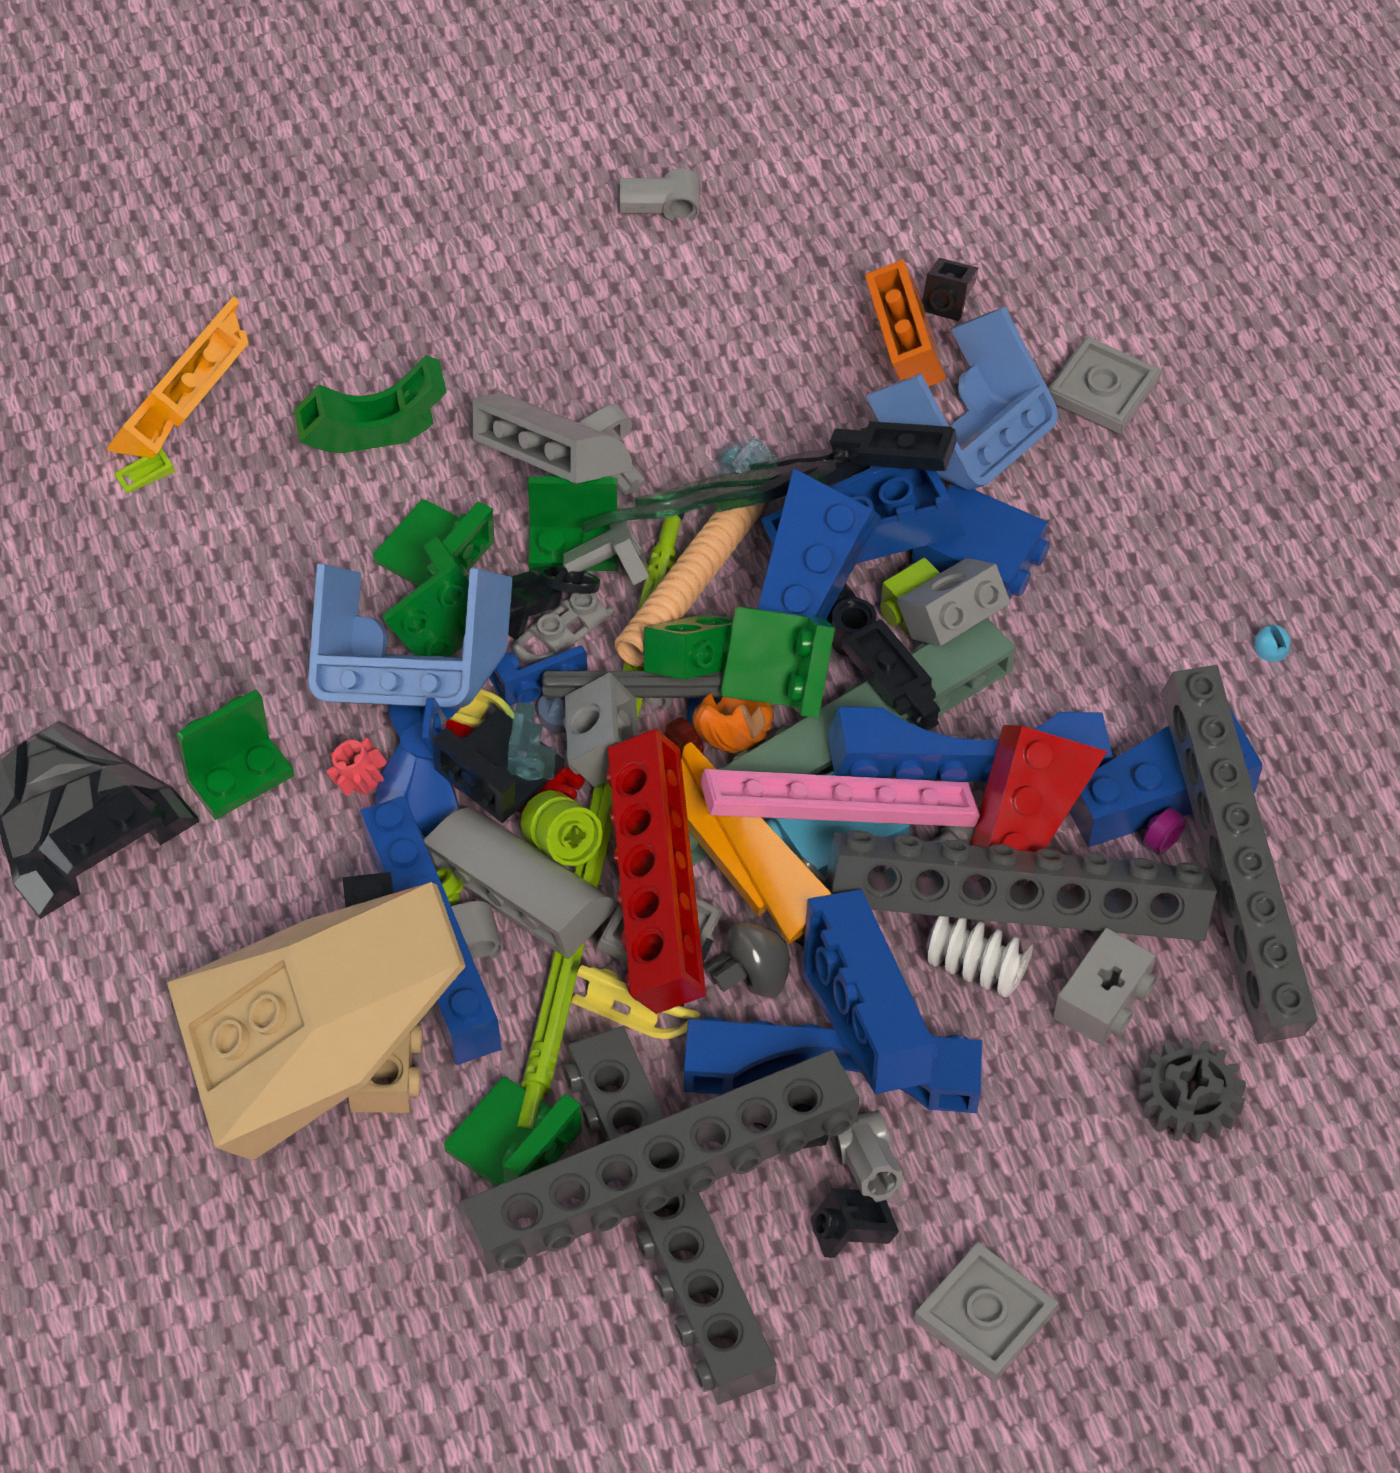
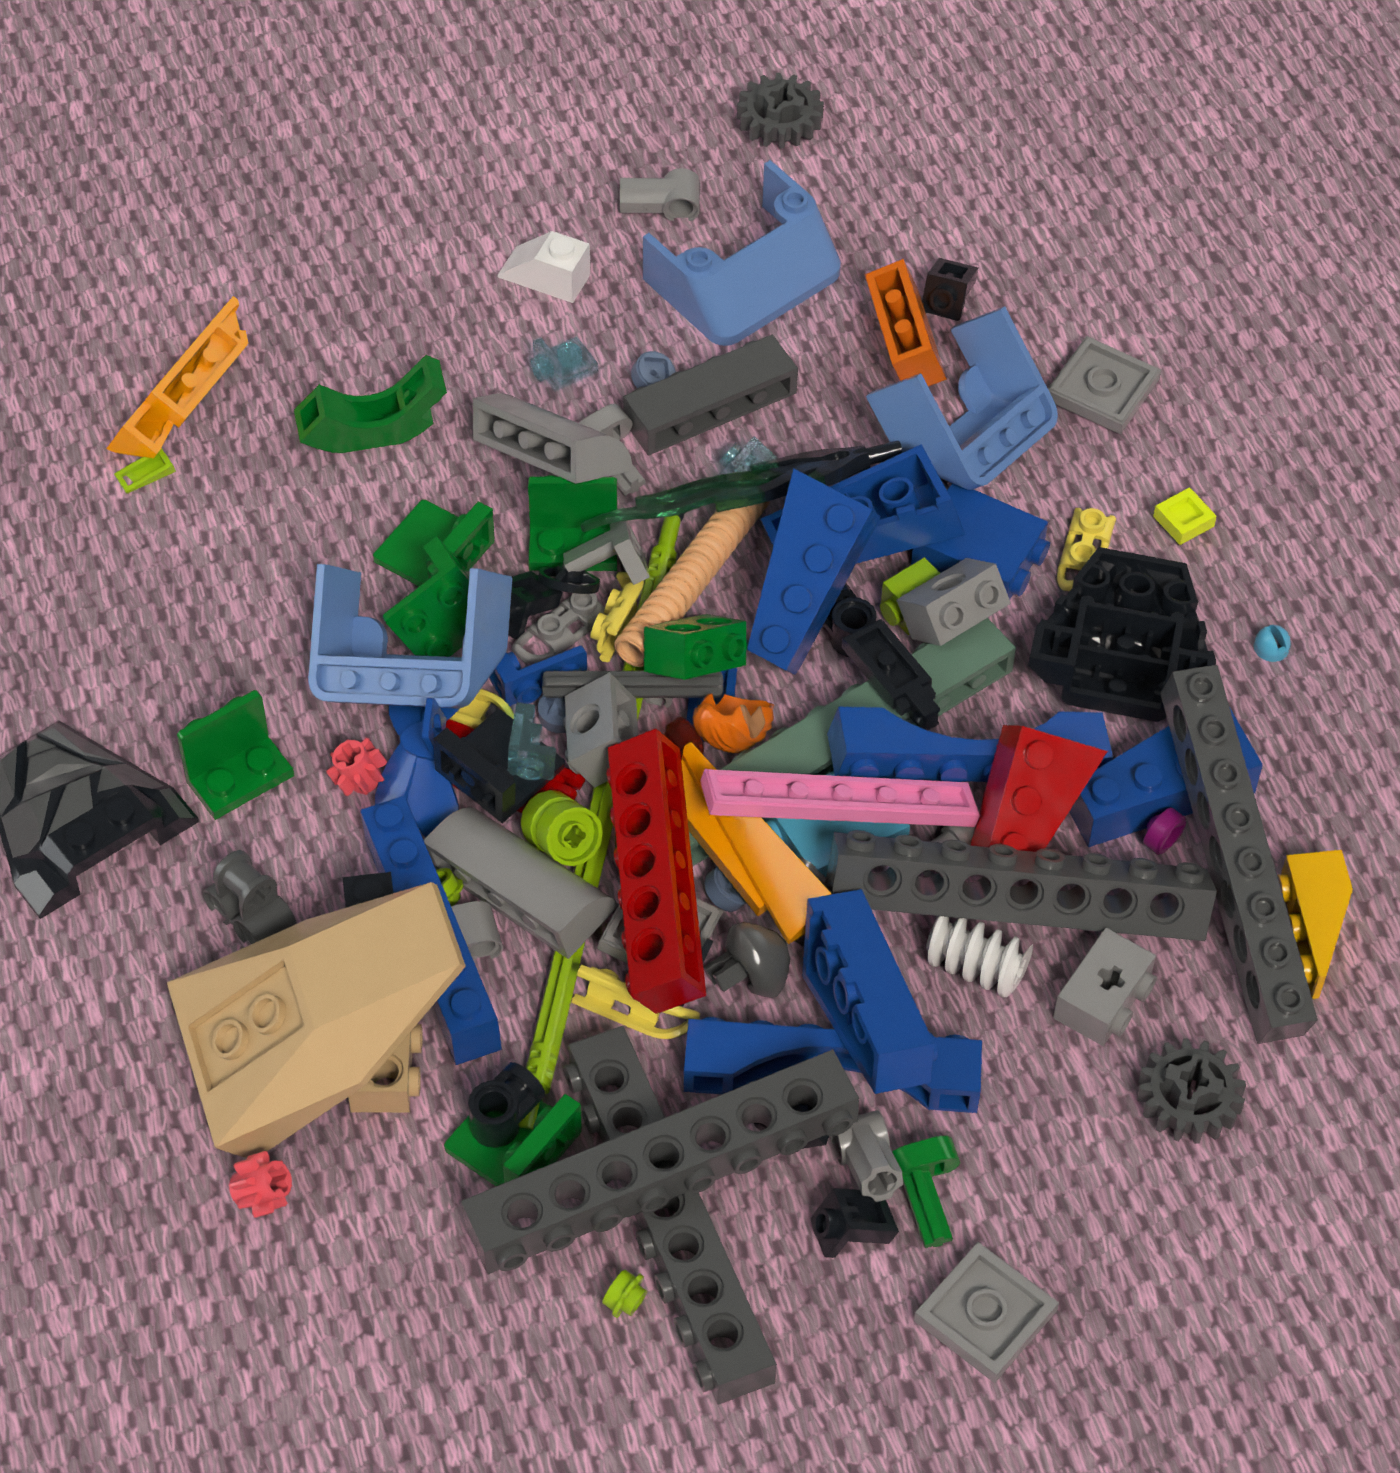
green bracket [720,606,835,718] -> none
black hinge [830,421,957,471] -> none
none -> dark grey piece [202,850,297,944]
none -> coral gear [229,1151,292,1218]
none -> black piece [468,1062,545,1148]
none -> white slope [498,231,590,303]
none -> clear light blue bracket [530,336,599,392]
none -> light yellow piece [590,572,644,662]
none -> lime plate [602,1269,648,1318]
none -> dark grey brick [623,334,798,456]
none -> sand blue tile [631,351,676,388]
none -> medium blue windscreen [643,160,841,346]
none -> sand blue tile [704,866,746,912]
none -> dark grey gear [737,73,824,148]
none -> green piece [892,1136,961,1248]
none -> black wedge [1028,547,1216,722]
none -> light yellow piece [1057,508,1116,591]
none -> neon yellow plate [1153,487,1217,545]
none -> yellow slope [1277,850,1353,999]

